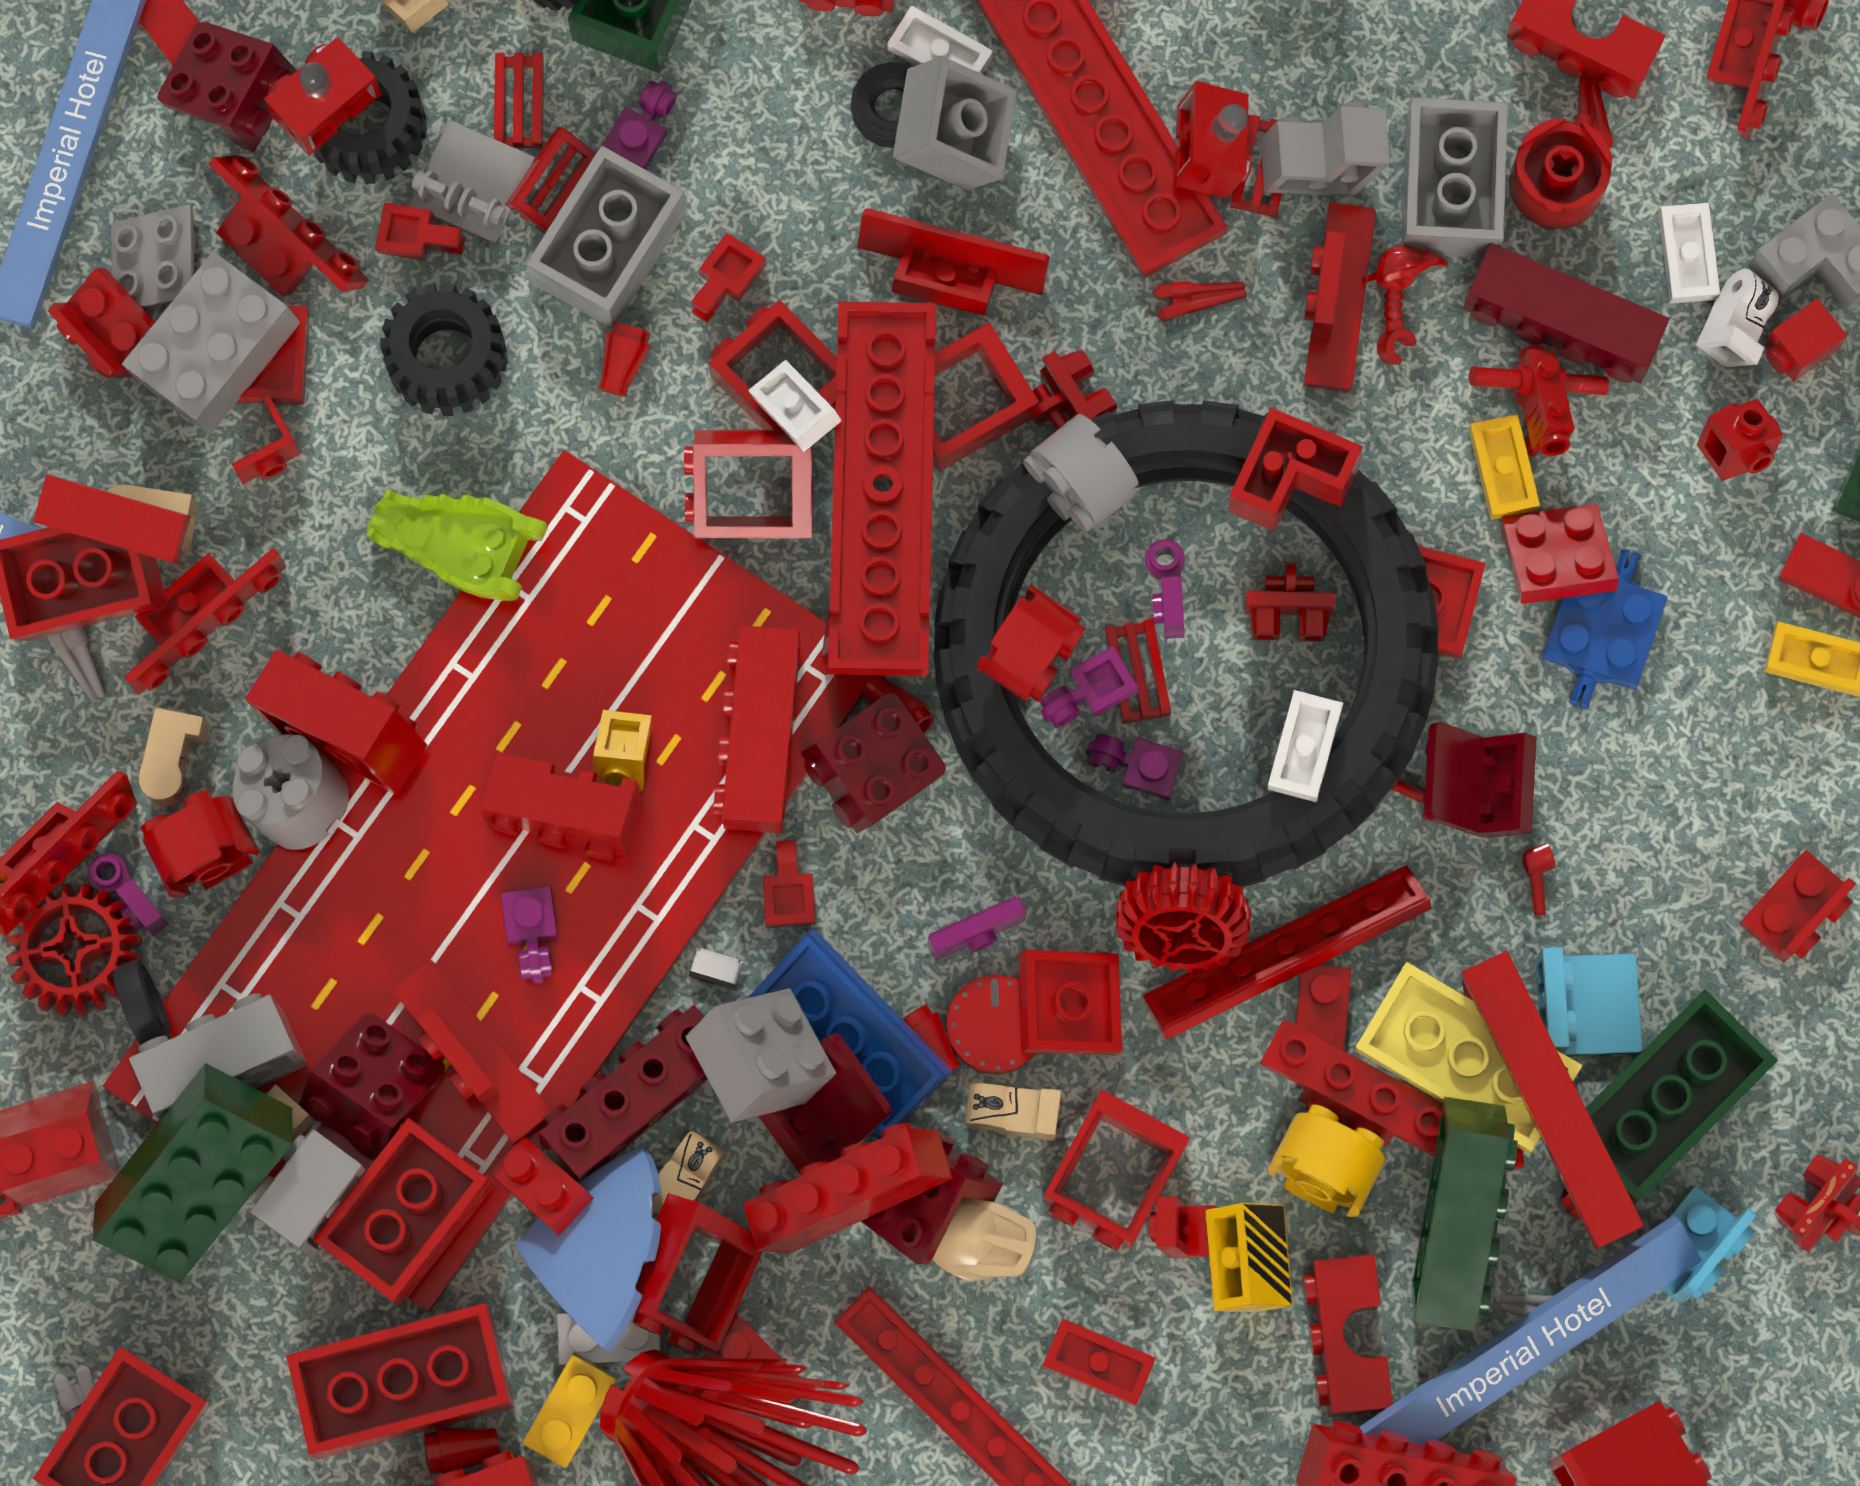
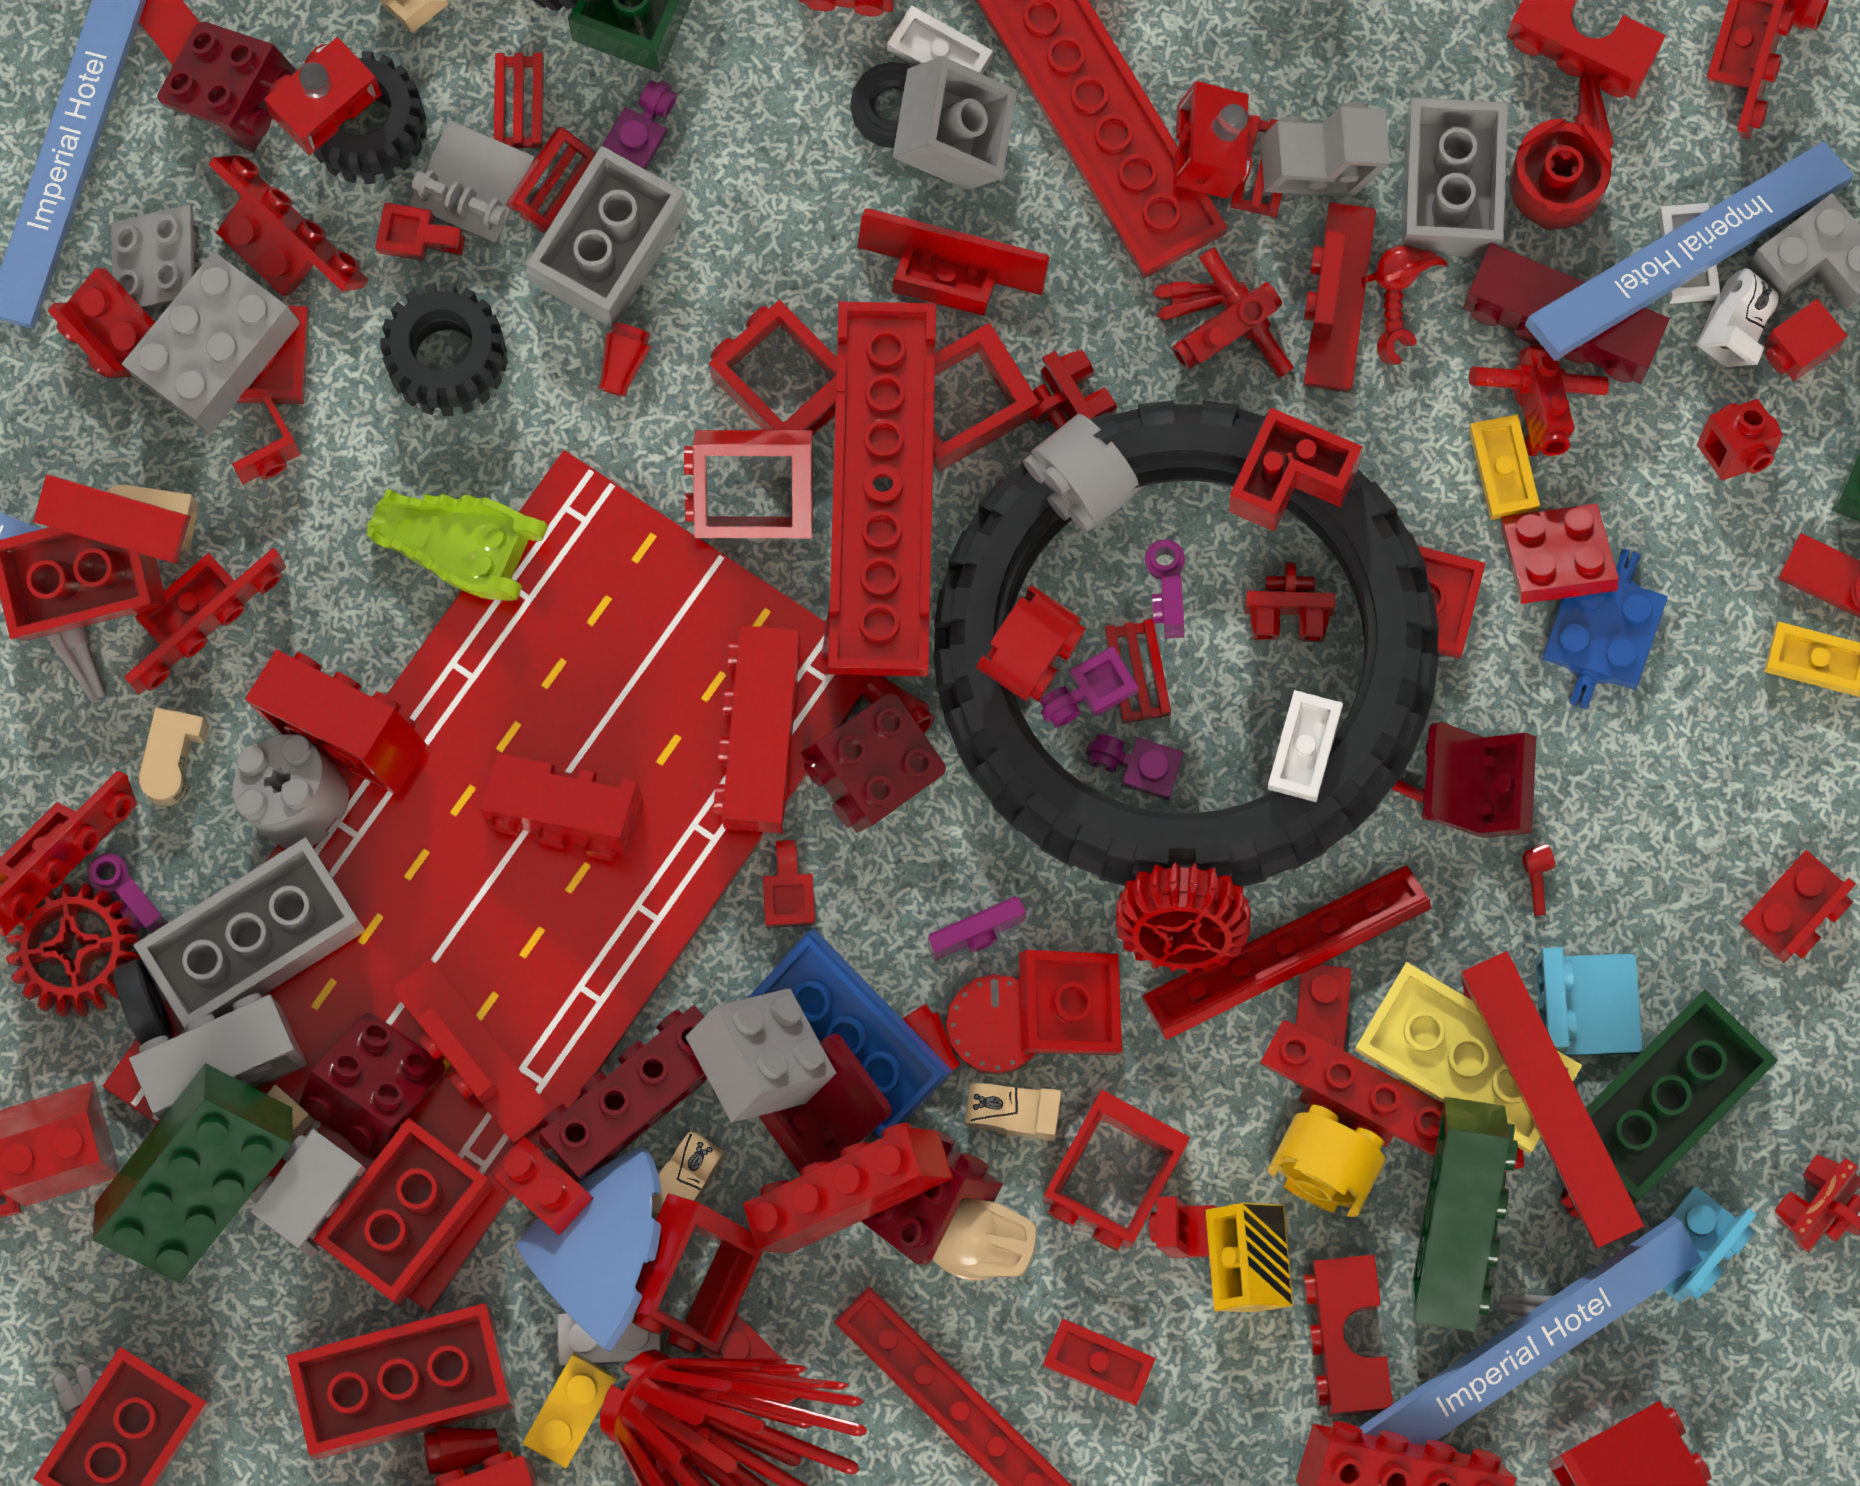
red brick [140,790,260,898] -> none
magenta plate [501,886,558,984] -> none
yellow bracket [593,710,652,792] -> none
white piece [688,947,744,991] -> none
red plate [691,233,766,324] -> none
white plate [748,360,842,452] -> none
none -> light grey brick [133,837,365,1029]
none -> red piece [1172,247,1294,378]
none -> medium blue tile [1525,141,1854,361]

